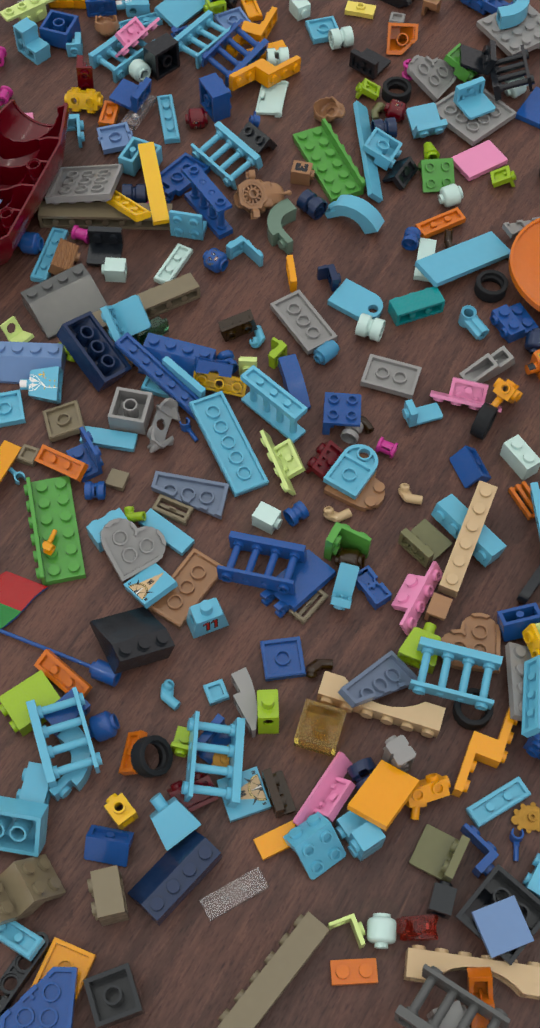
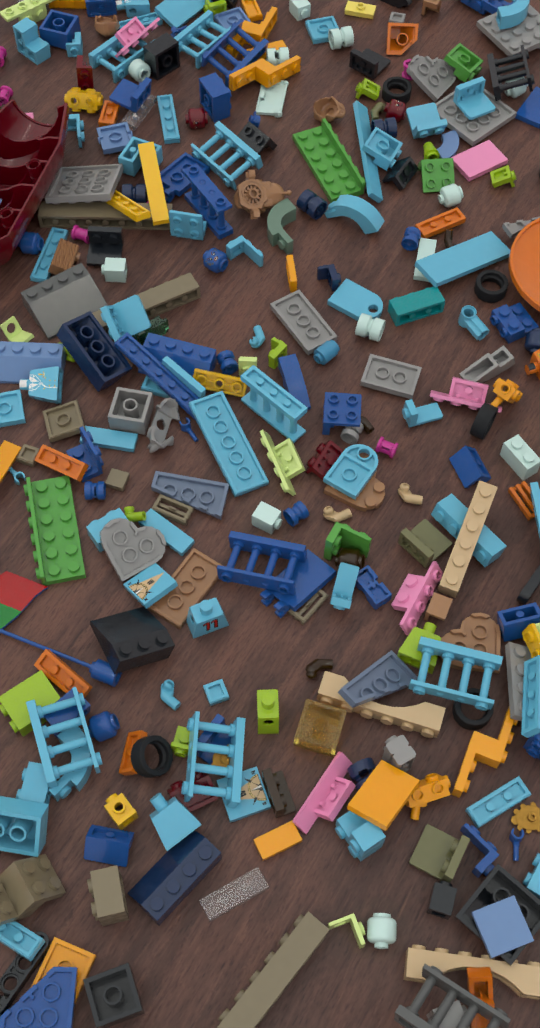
light orange hand [42,529,57,556] -> none
light aqua tile [154,243,193,284] -> none
blue piece [193,356,234,378] -> none
dark brown bracket [218,309,258,342] -> none
light grey slope [231,667,257,738] -> none
blue tile [260,636,306,682] -> none
medium azure bracket [283,812,346,880] -> none
medium nougat brick [290,160,315,186] -> none
orange plate [330,958,378,986] -> none
clear red hips [396,914,438,941] -> none
black bracket [460,39,497,76] -> none
none -> medium blue tile [437,130,459,159]

